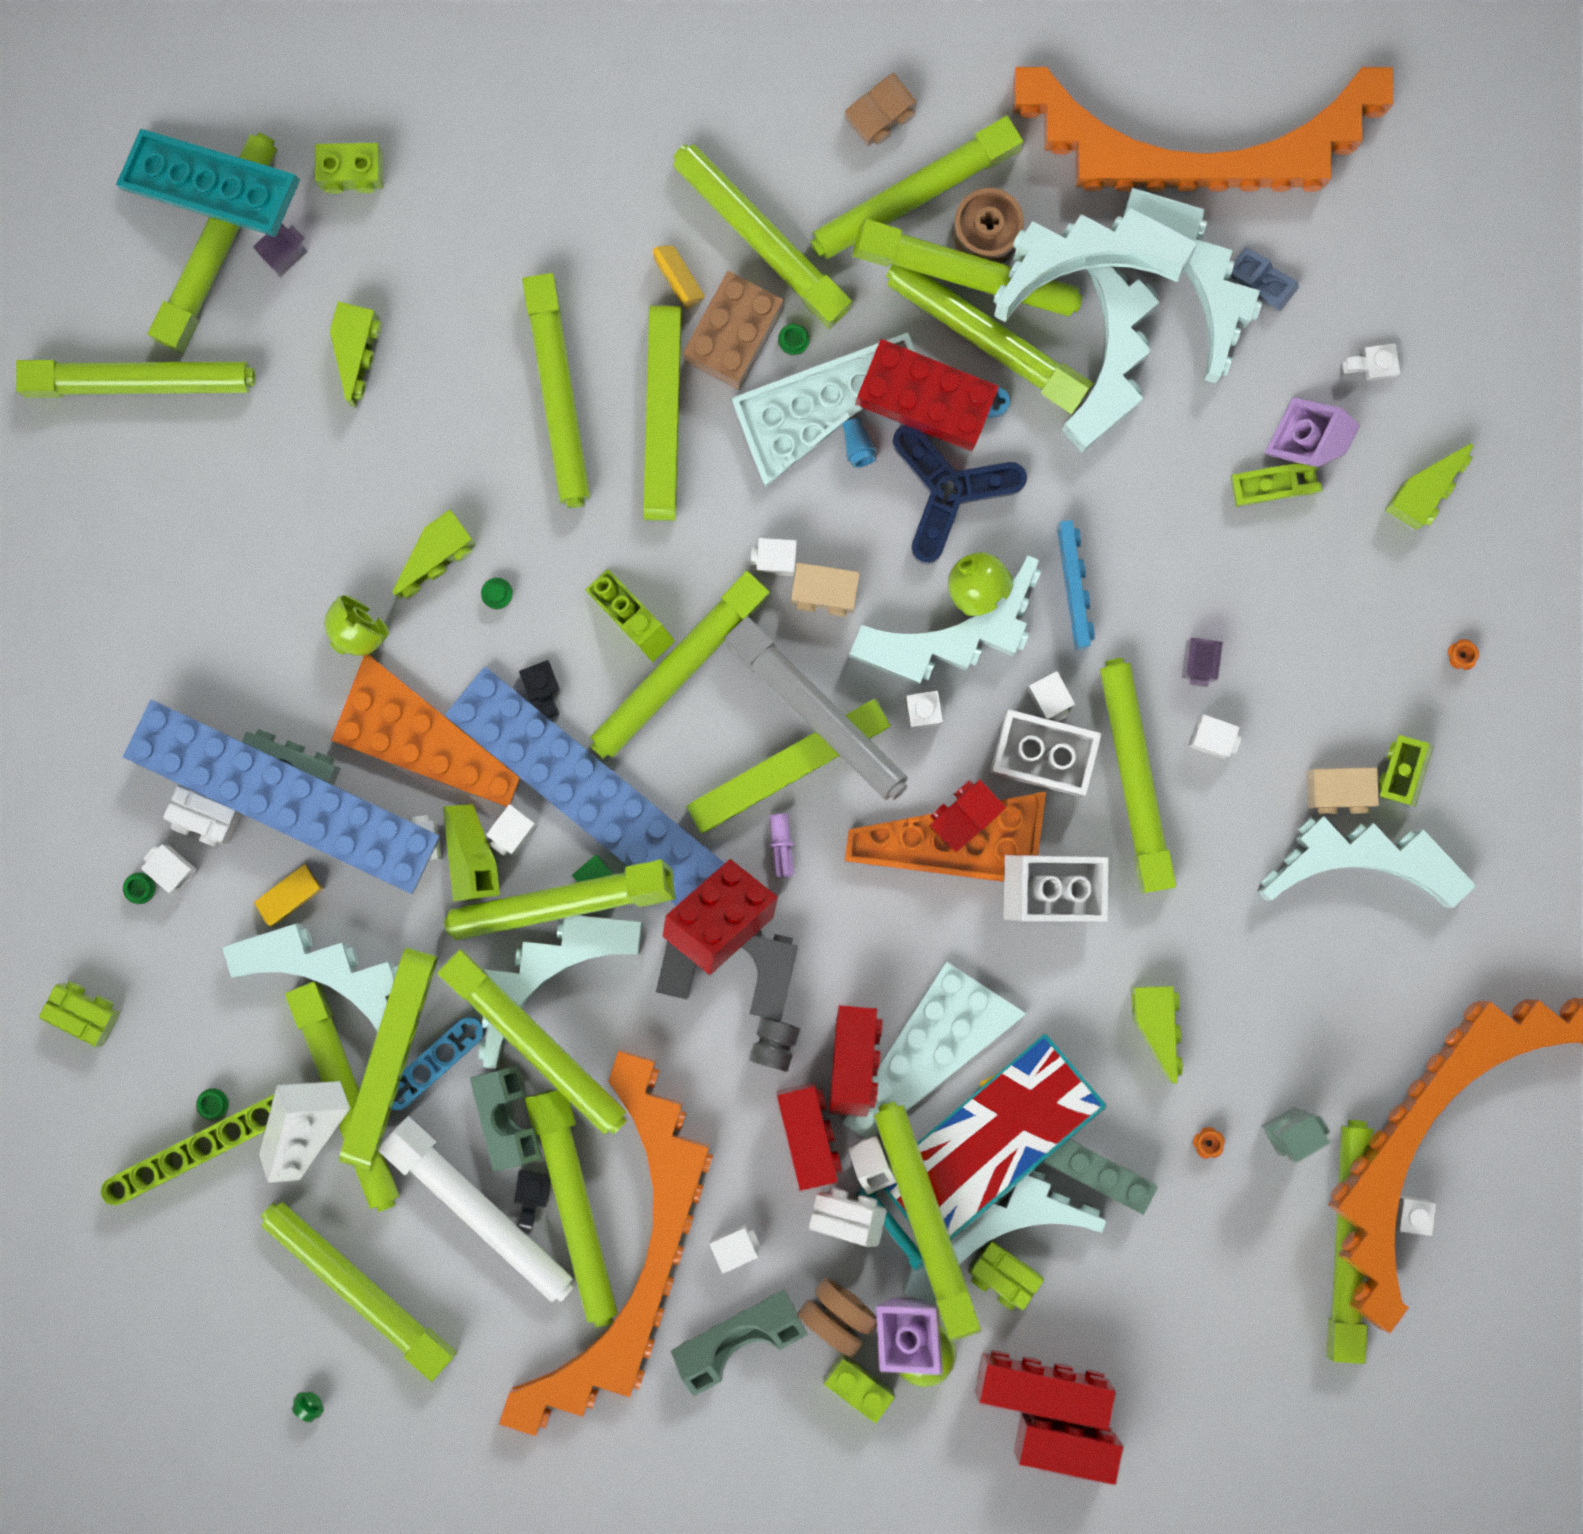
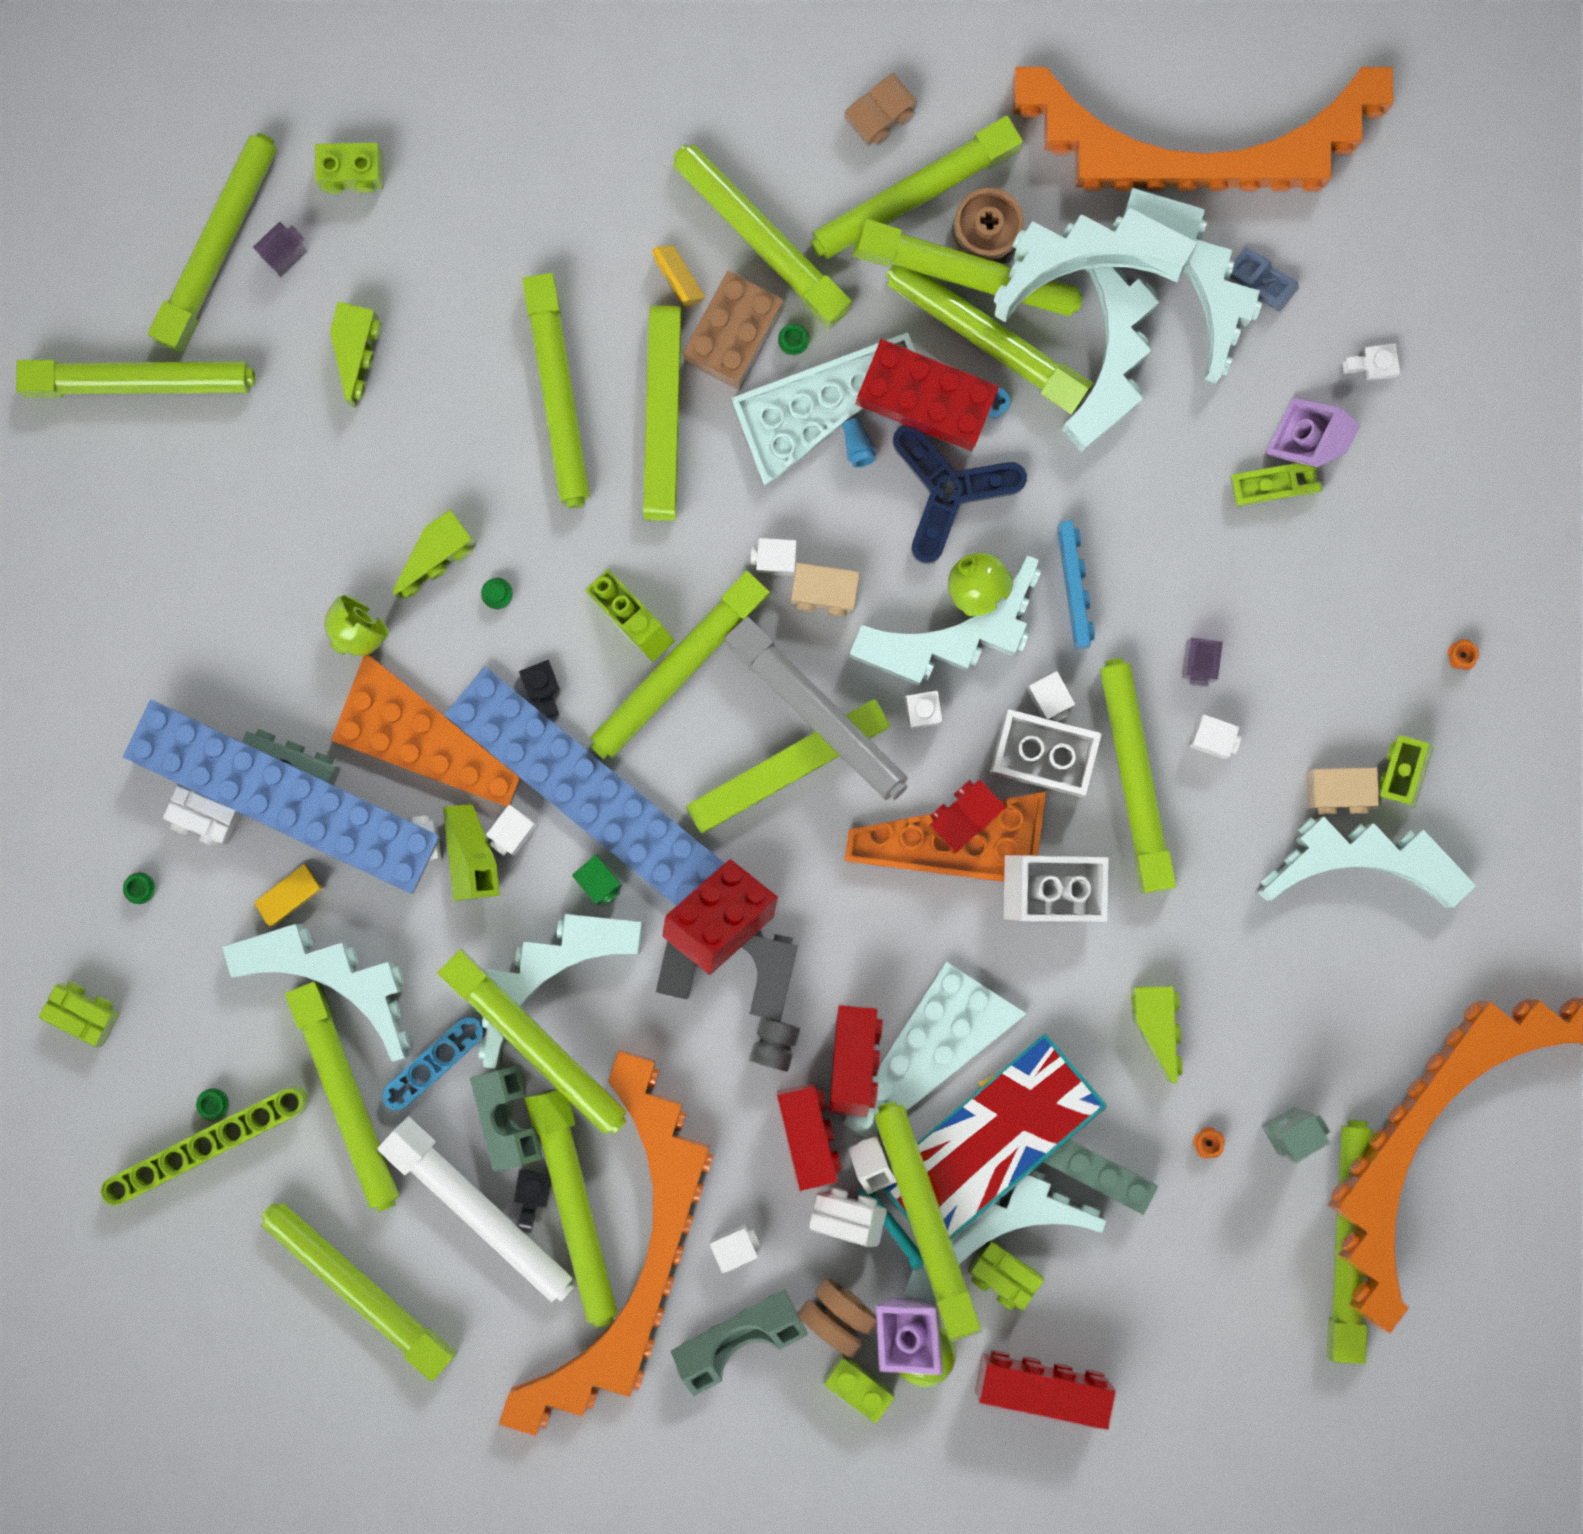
teal plate [116,128,301,237] -> none
white brick [141,844,198,894] -> none
white wedge [259,1081,350,1183] -> none
green plate [292,1392,324,1422] -> none
lime beam [339,947,438,1171] -> none
lime brick [444,859,676,941] -> none
lavender axle [769,814,794,878] -> none
red brick [1013,1413,1124,1486] -> none
lime slope [1385,443,1474,530] -> none
white brick [1396,1196,1436,1236] -> none

